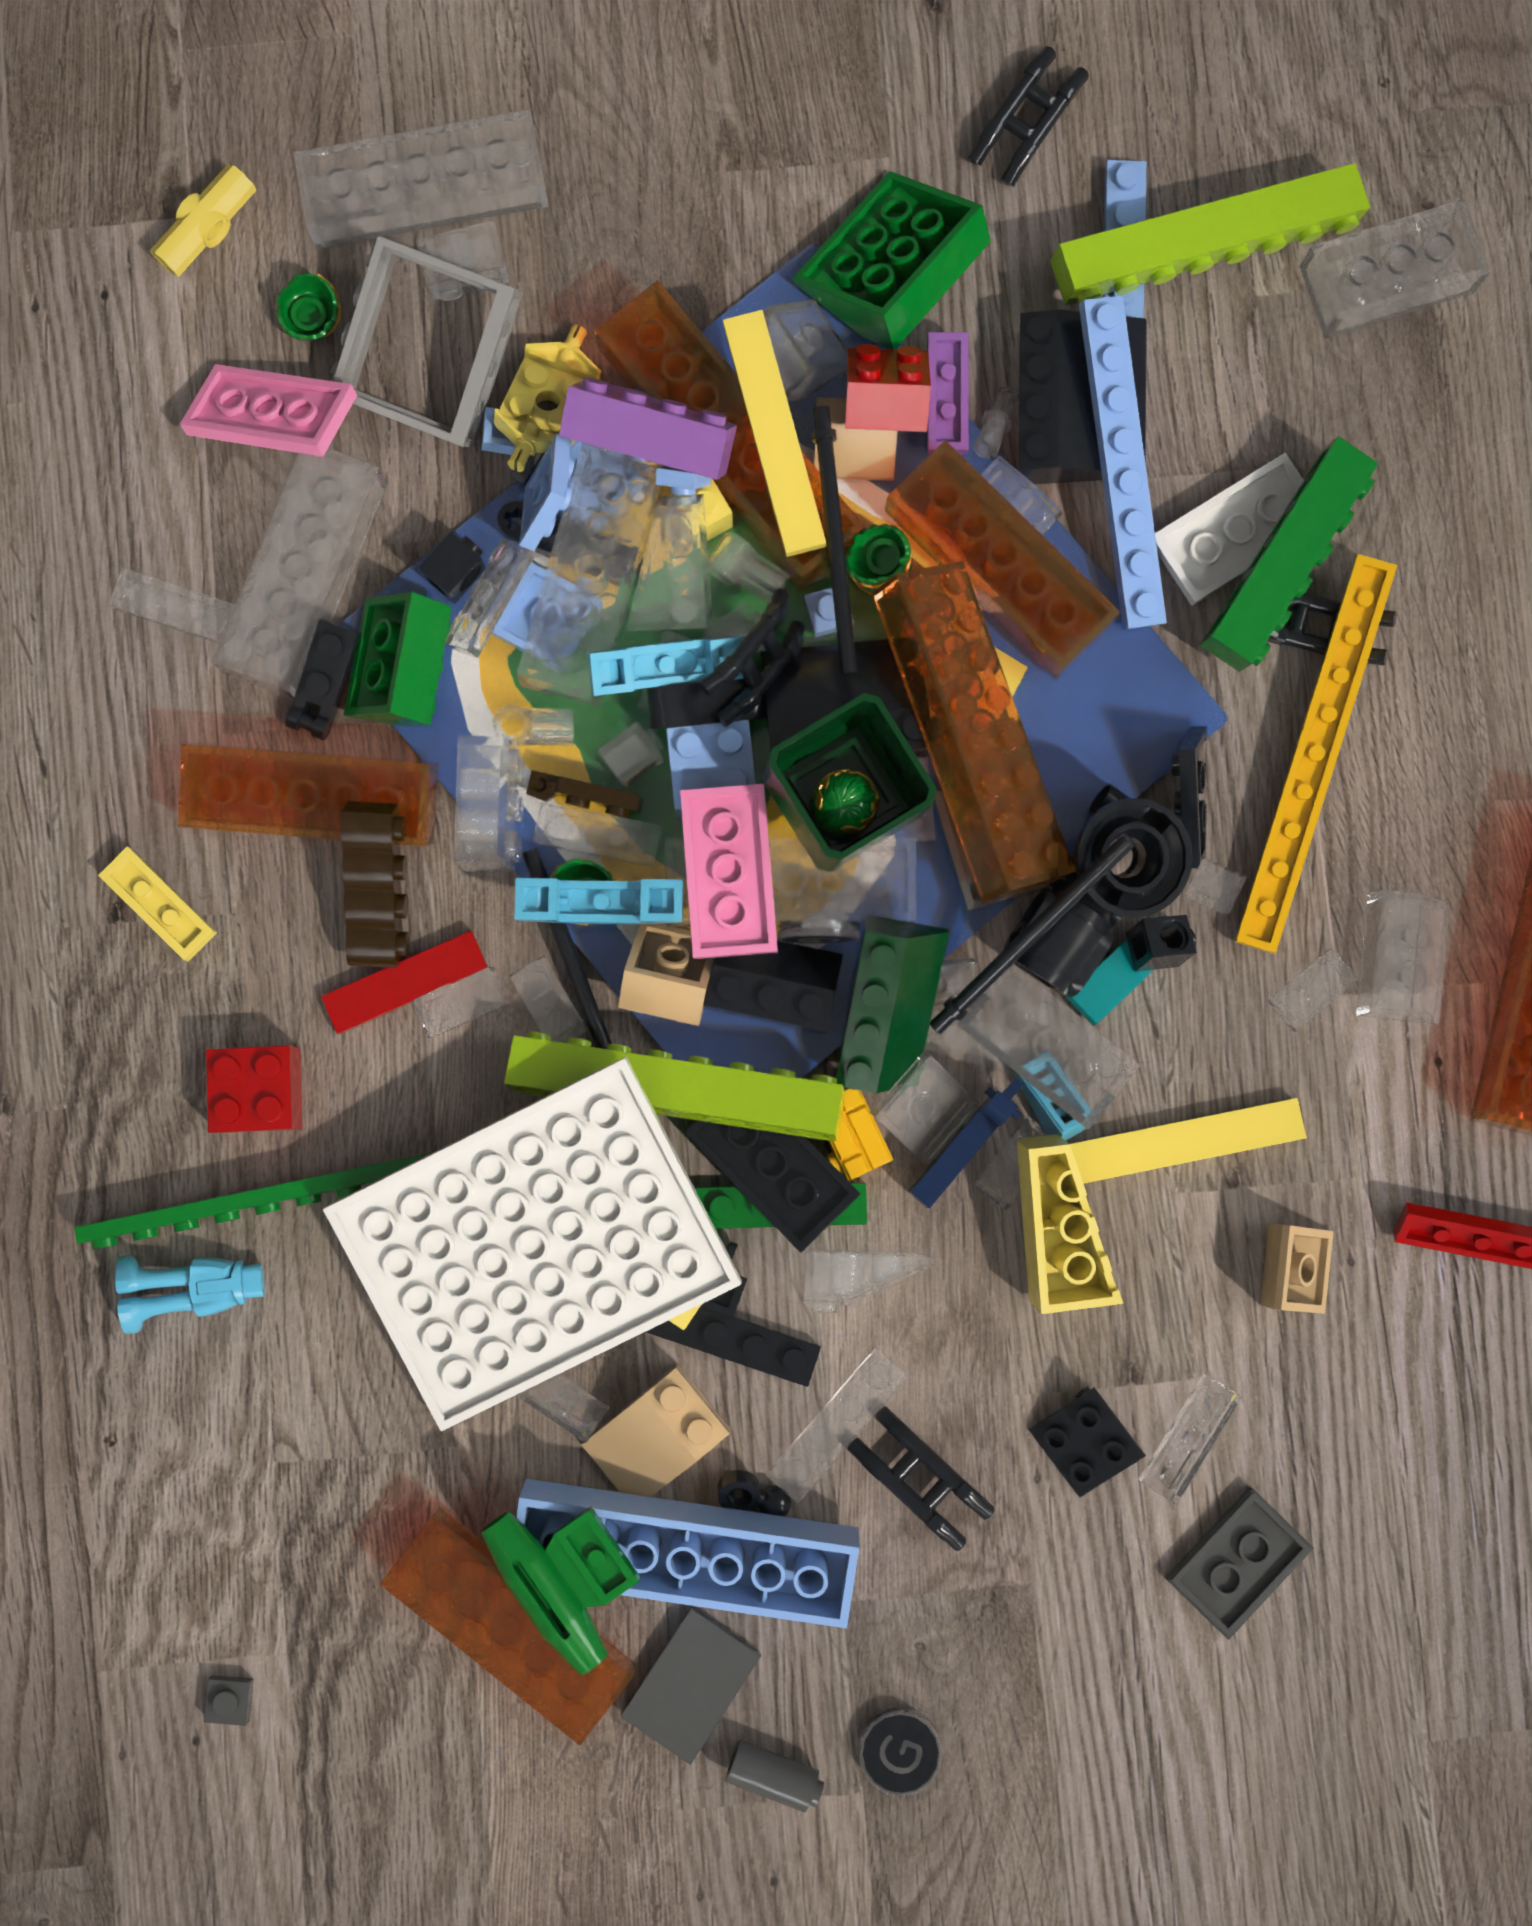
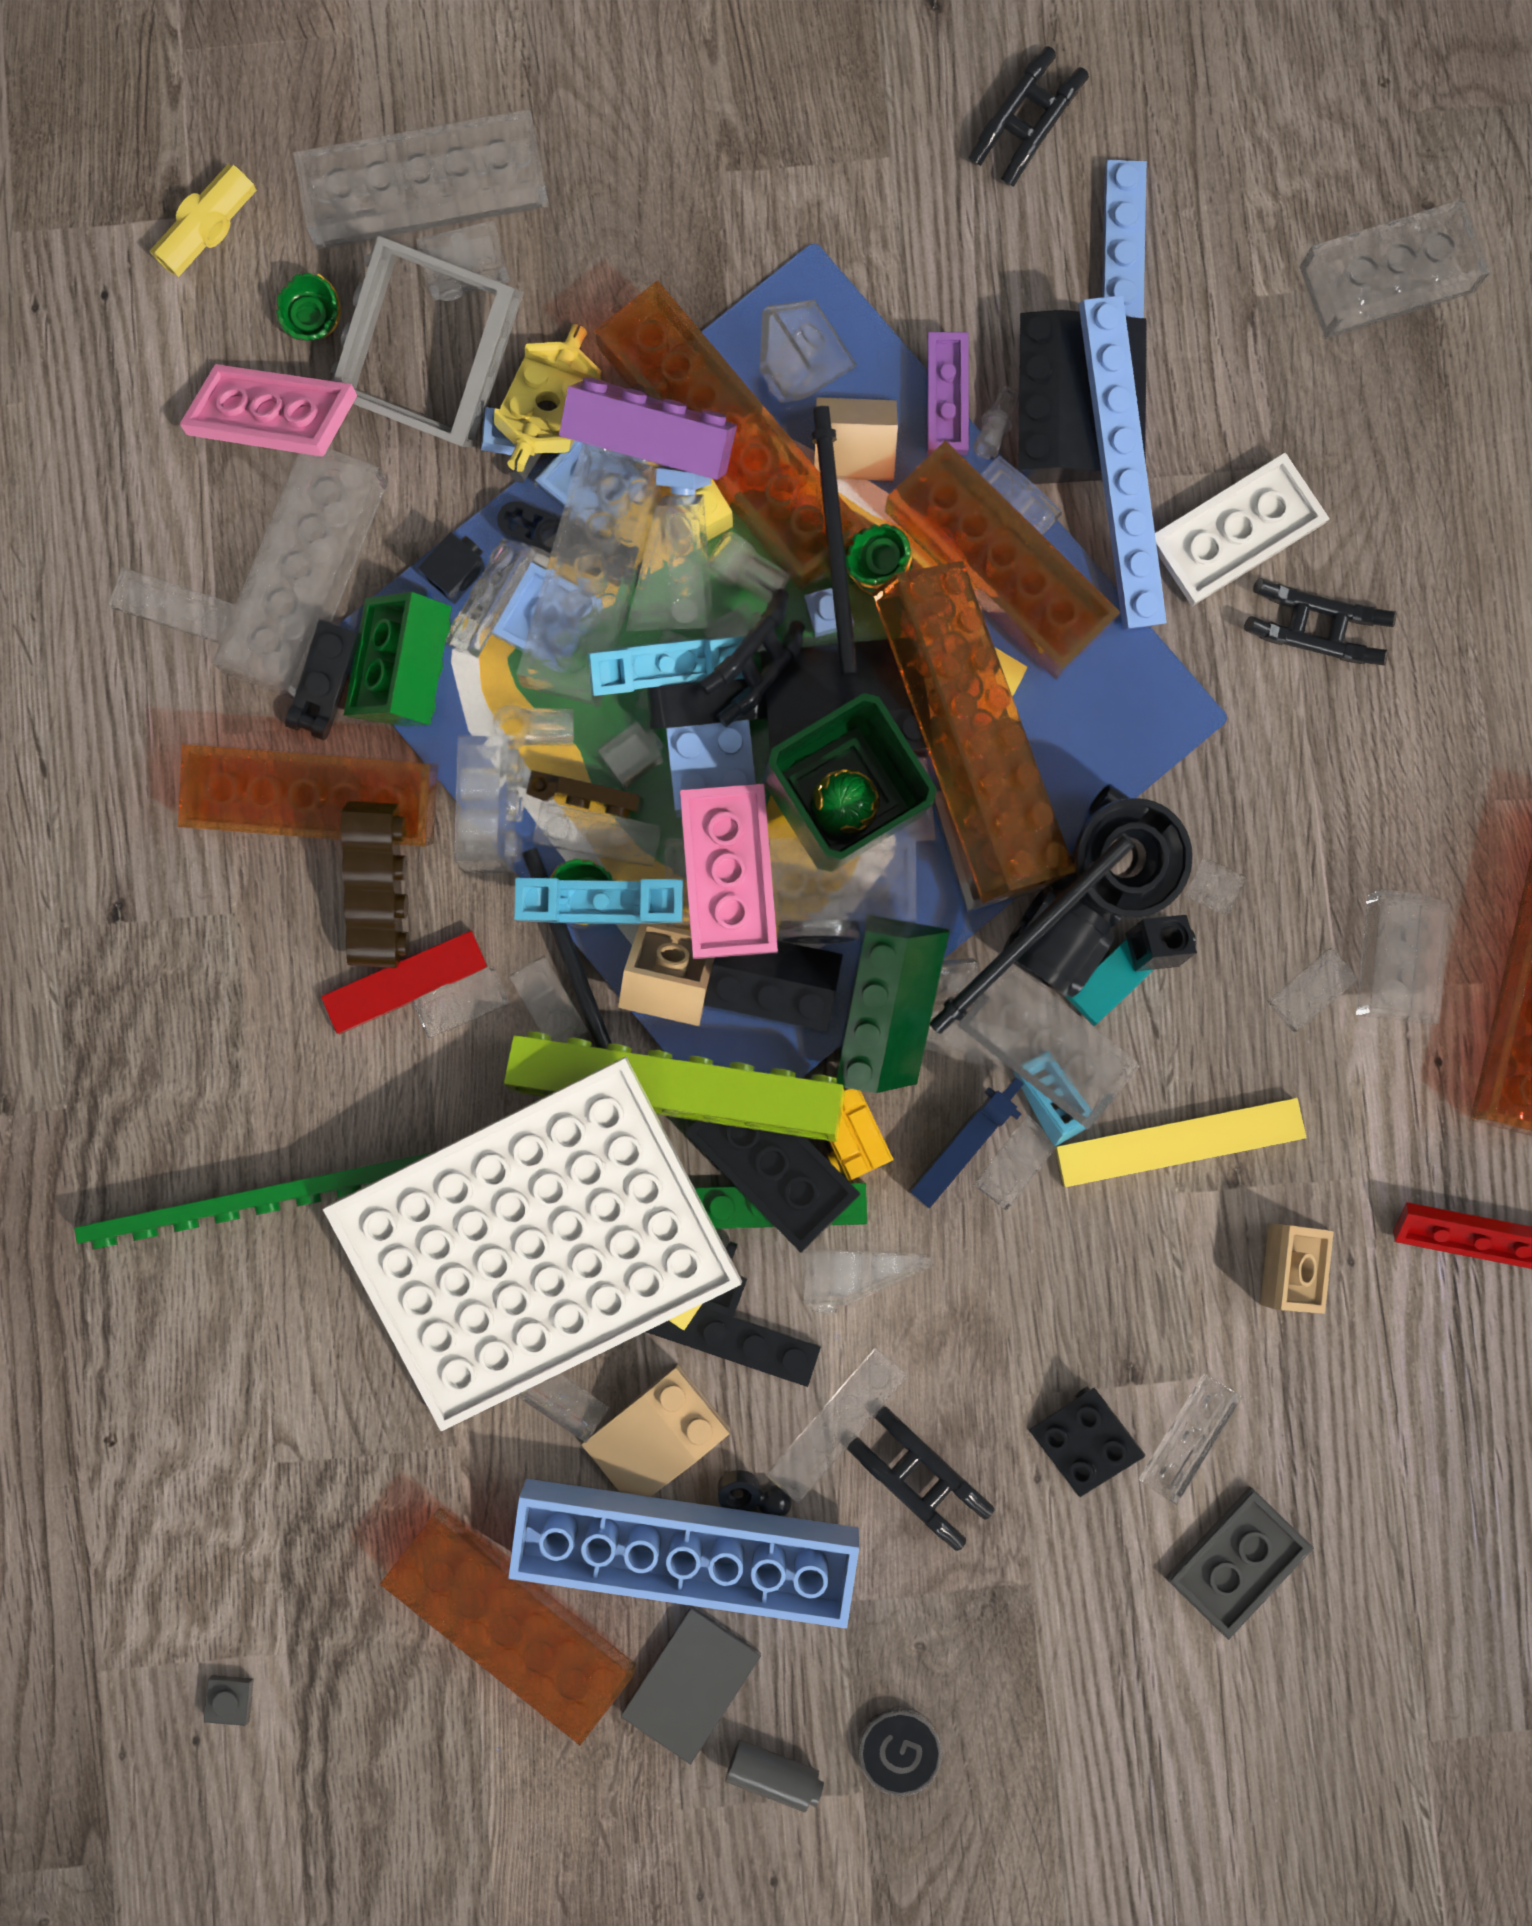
light yellow plate [98,846,217,962] -> none
medium azure piece [115,1255,265,1334] -> none
red brick [206,1045,303,1134] -> none
green plate [481,1506,640,1675] -> none
light blue plate [519,433,575,551] -> none
light yellow tile [723,310,826,557] -> none
green slope [793,171,991,350] -> none
brick [845,344,931,432] -> none
clear tile [870,1051,981,1166] -> none
light yellow wedge [1016,1134,1123,1314] -> none
lime brick [1050,163,1371,305] -> none
black wing [1172,726,1207,868] -> none
green brick [1200,436,1379,672] -> none
yellow plate [1234,554,1398,954] -> none

